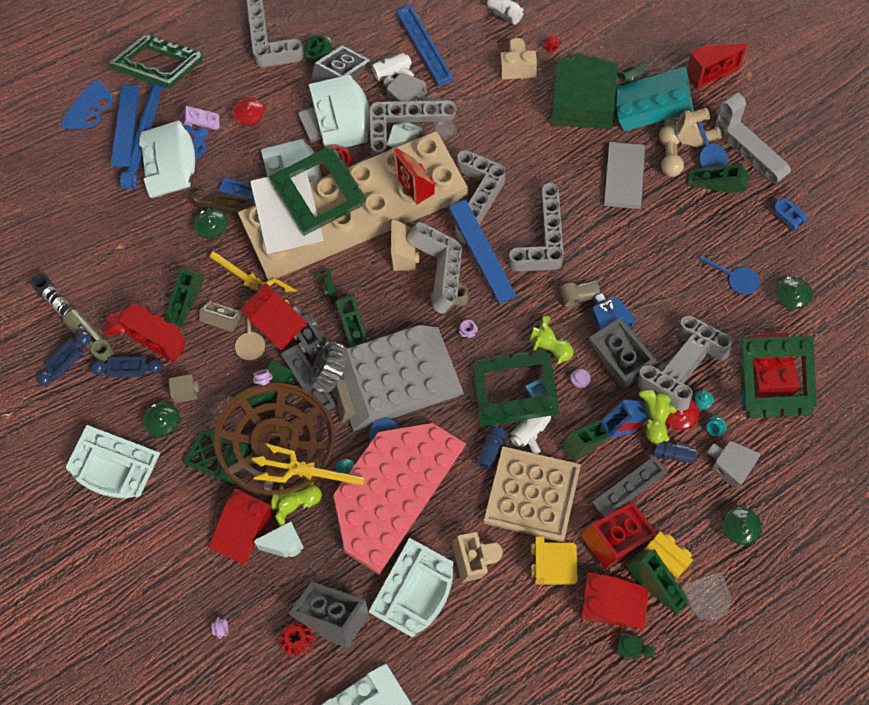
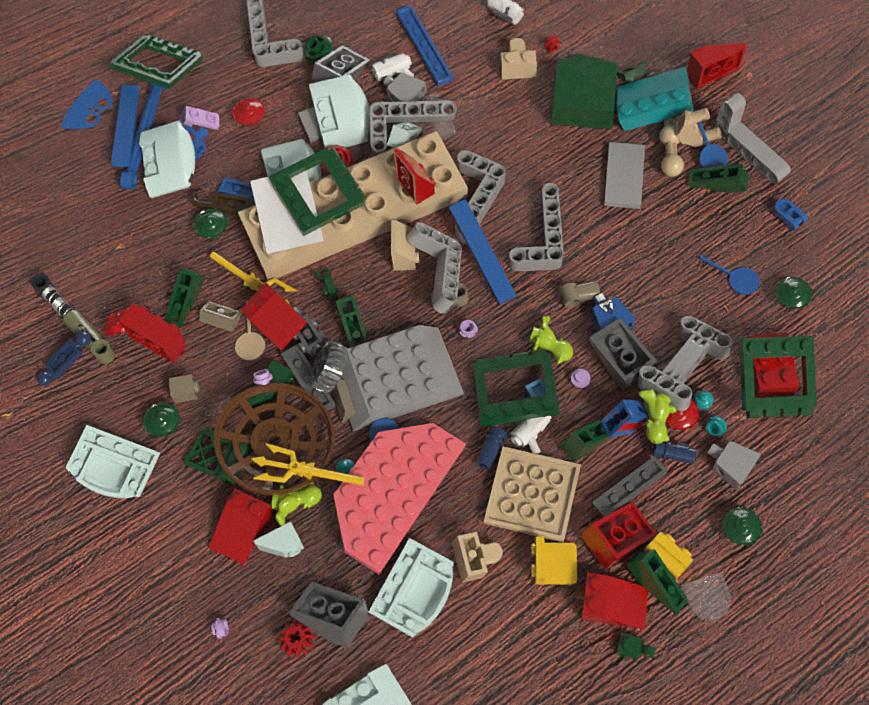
dark blue plate [91,356,163,378] -> none

